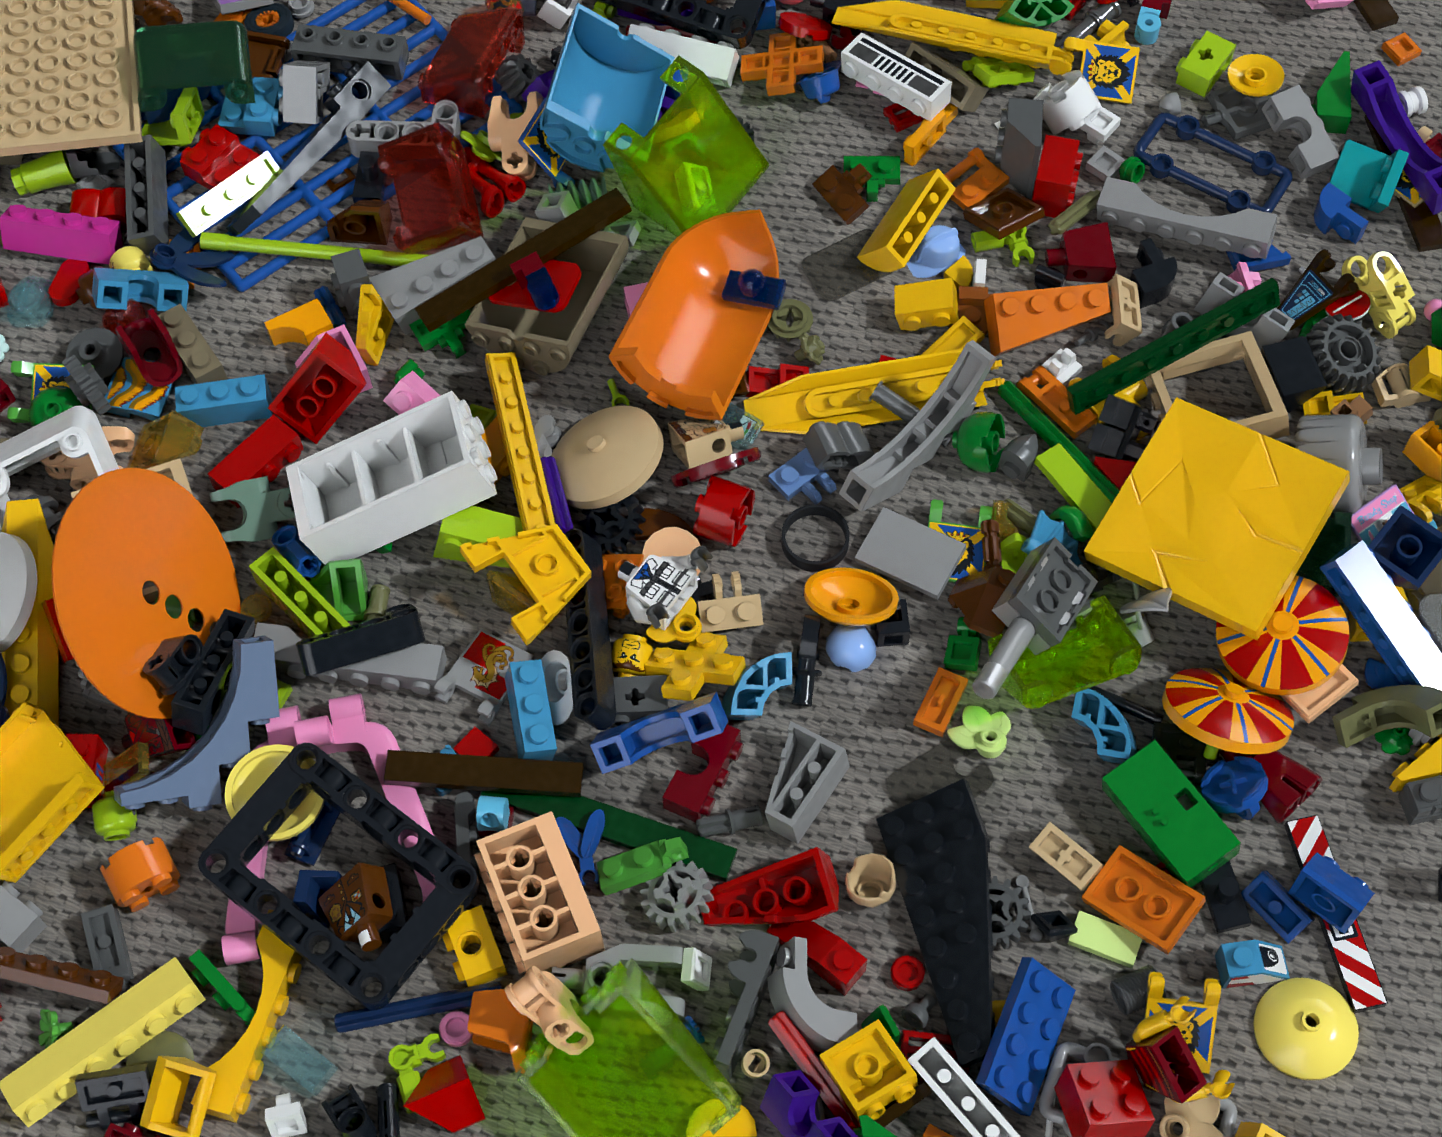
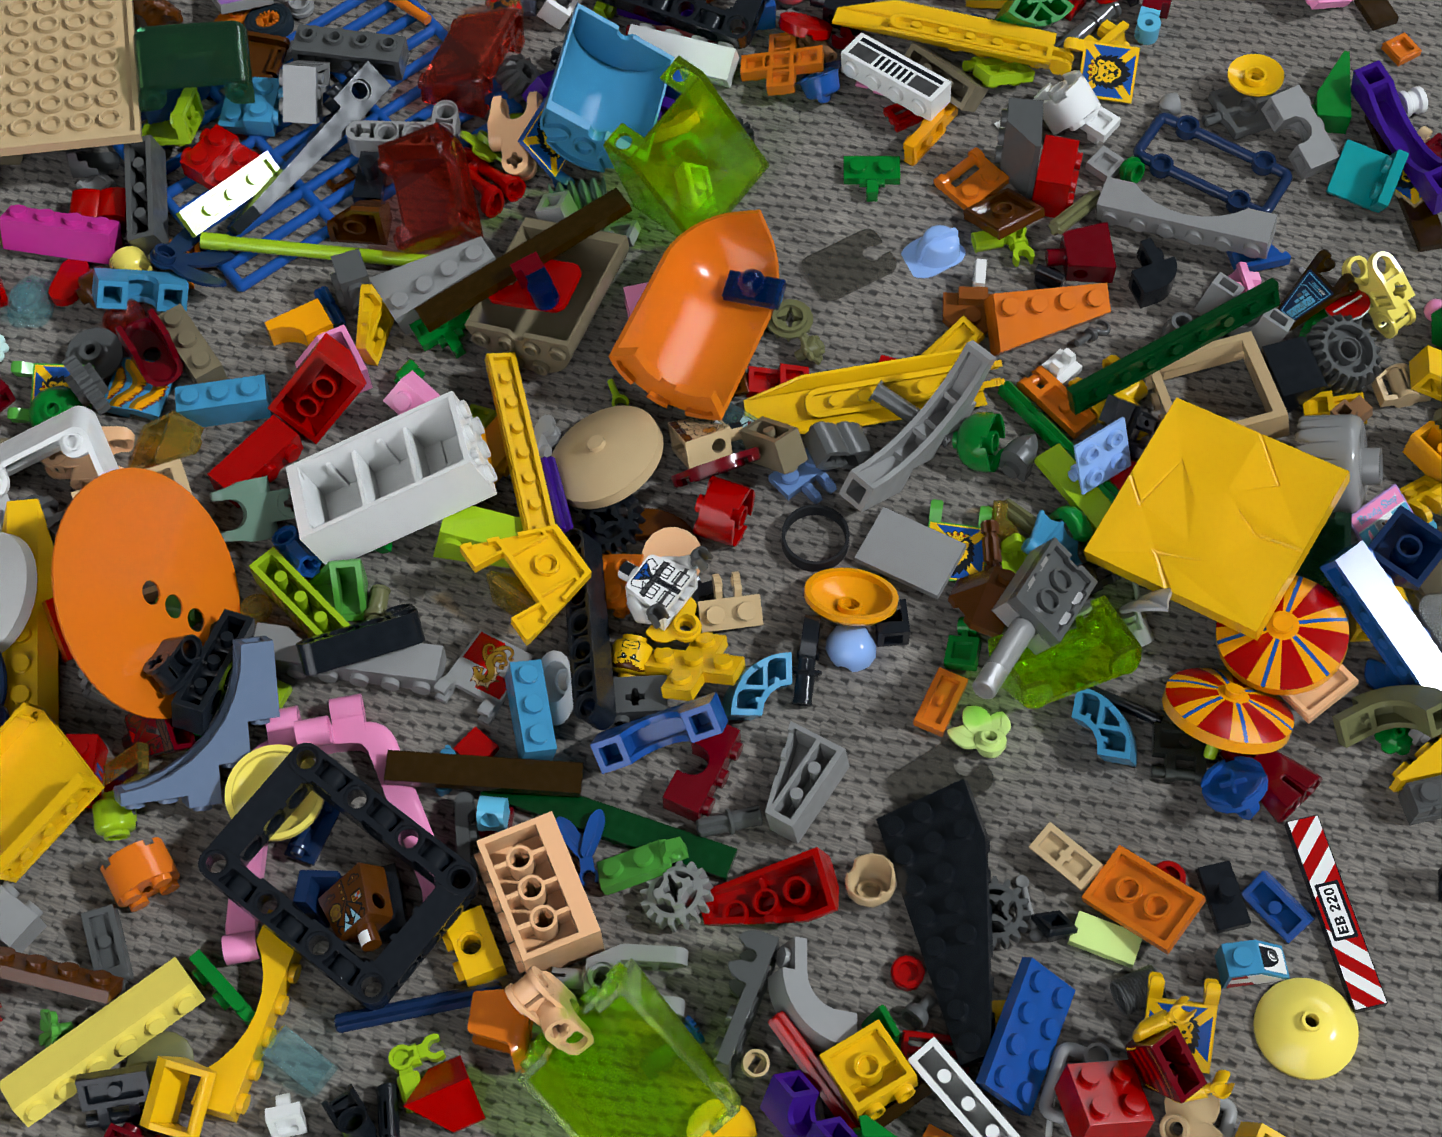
lime plant [10,150,78,196] -> none
bright pink tile [439,1011,473,1047] -> none
white tile [681,947,712,991] -> none
red slope [766,921,868,996] -> none
reddish brown hinge [812,163,872,225] -> none
yellow brick [857,168,956,272] -> none
yellow piece [894,277,959,331] -> none
yellow tile [943,255,973,289] -> none
green brick [1102,740,1241,888] -> none
tan hinge [1105,274,1142,346] -> none
lime brick [1175,31,1236,98] -> none
blue slope [1288,852,1375,934] -> none
blue brick [1314,183,1369,244] -> none
none -> dark tan brick [739,416,808,474]
none -> light blue hinge [1068,416,1131,495]

